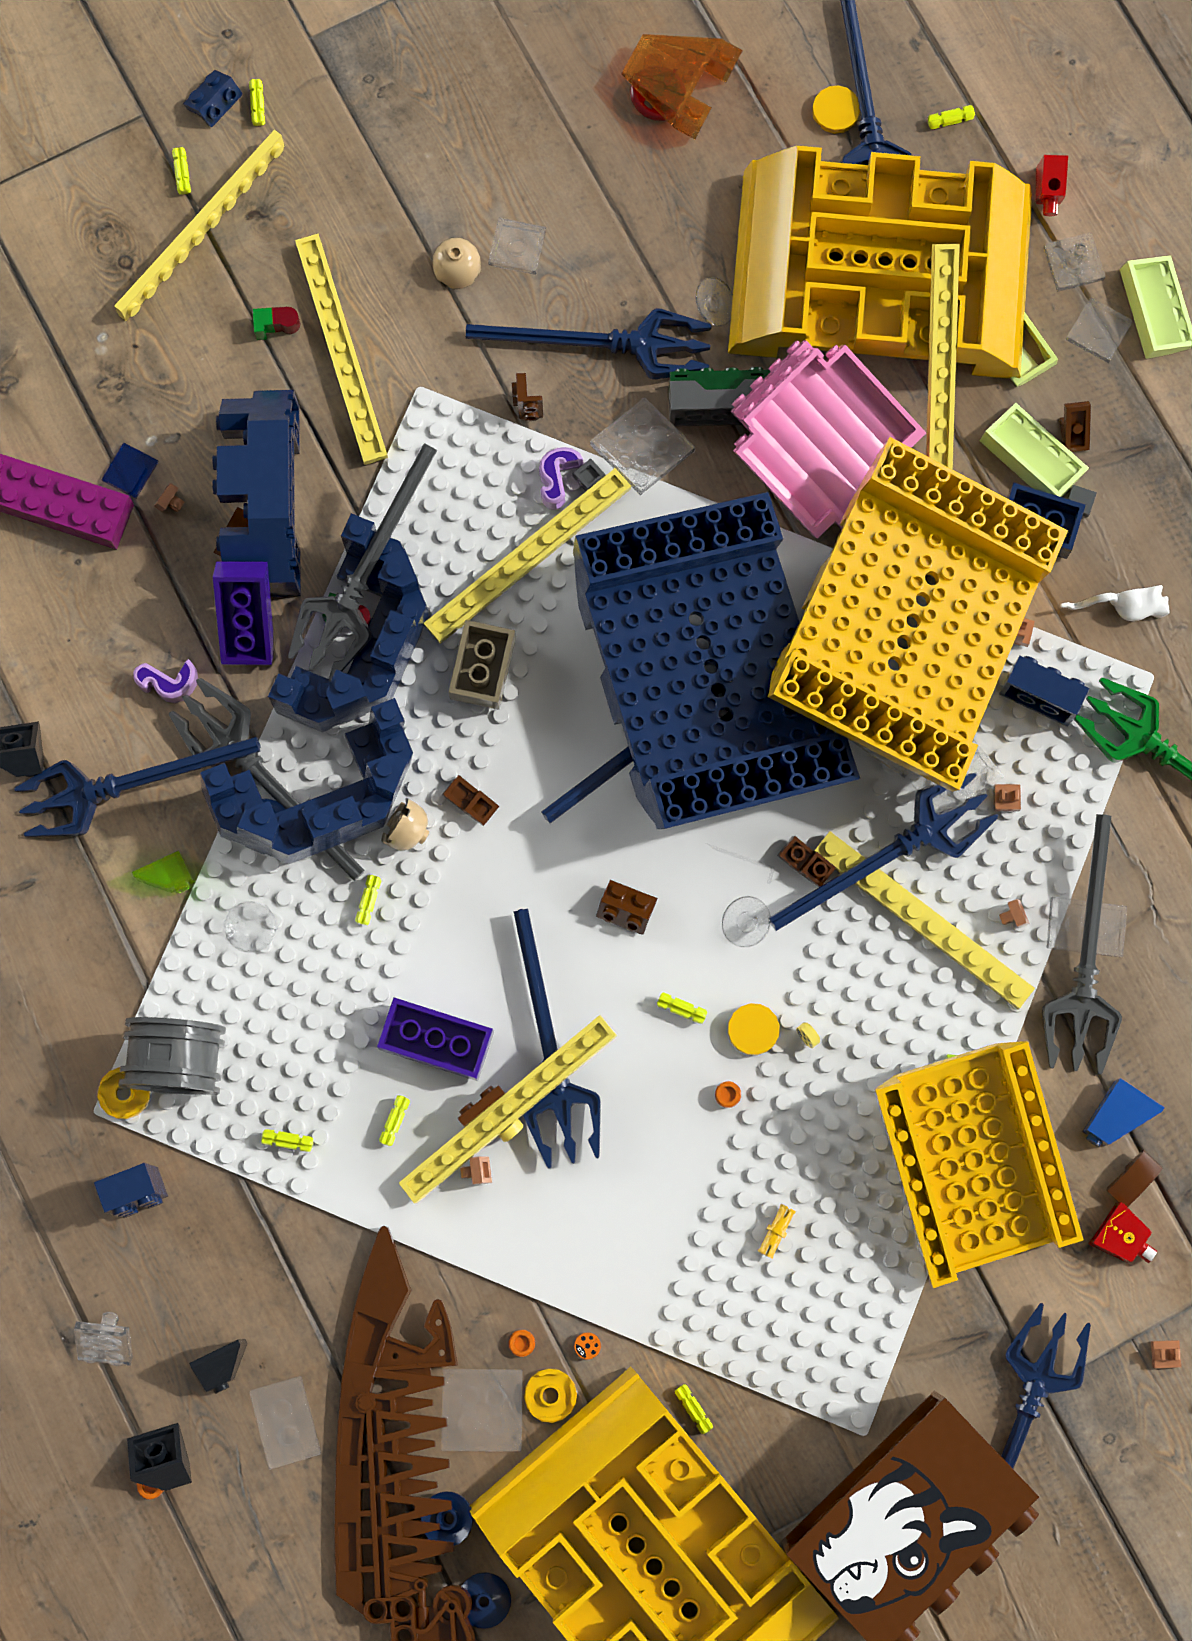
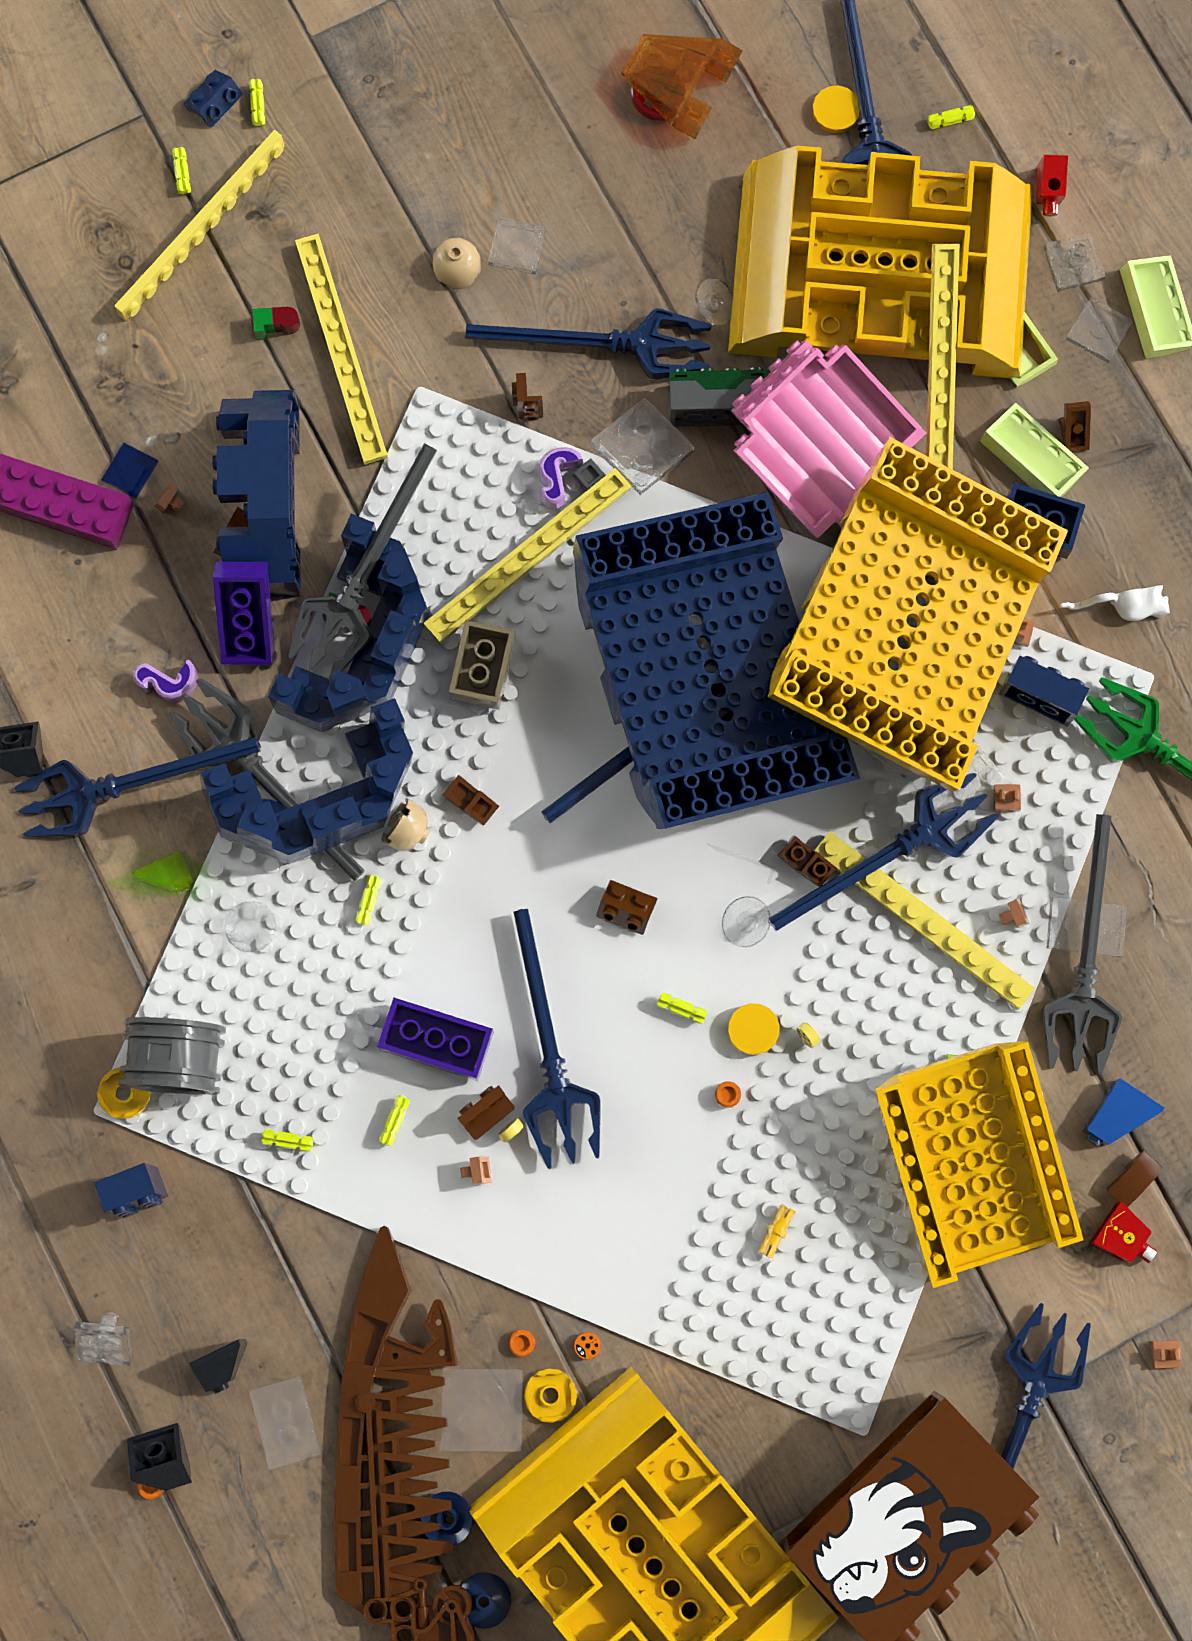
light yellow plate [399,1015,617,1204] -> none
neon yellow axle [675,1384,713,1434] -> none
dark grey tile [1068,485,1097,517] -> none

